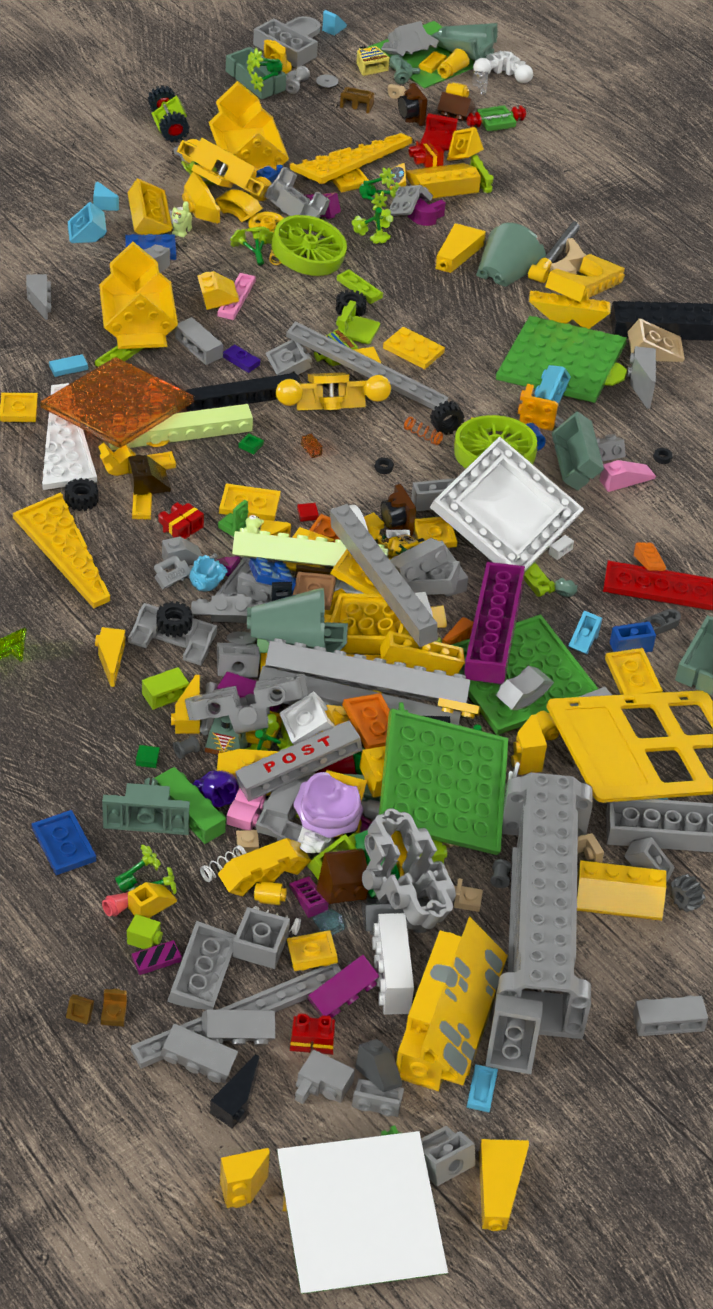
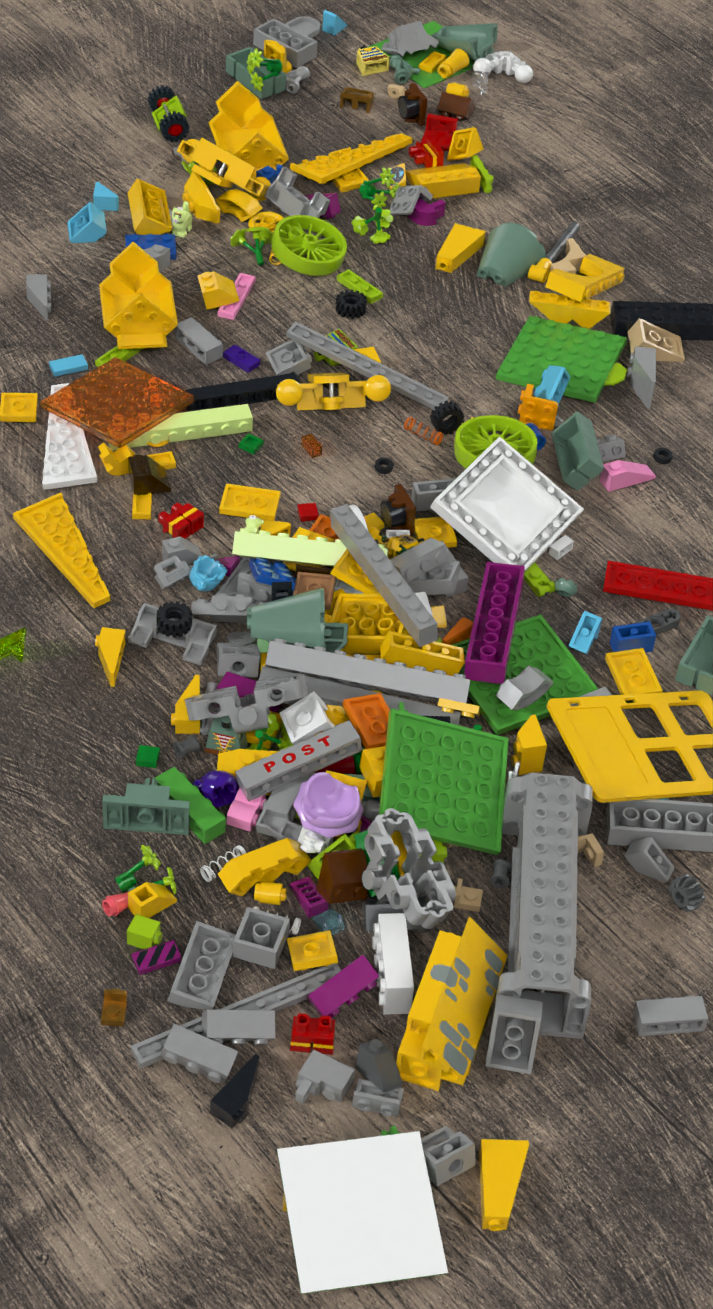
blue plate [31,810,96,875] -> none
black tyre [65,478,99,511] -> none
pearl gold tile [66,994,94,1025] -> none
lime brick [142,667,189,710] -> none
bright green bracket [218,500,249,537] -> none
yellow slope [220,1148,270,1208] -> none
tan plate [236,830,259,853] -> none
light grey piece [316,75,339,88] -> none
lime bracket [336,300,380,344] -> none
yellow plate [383,327,445,369] -> none
bright green plate [466,105,526,131] -> none
medium azure tile [467,1064,498,1113] -> none
yellow brick [536,711,560,741] -> none
yellow slope [577,860,666,921] -> none
orange slope [633,542,666,571] -> none

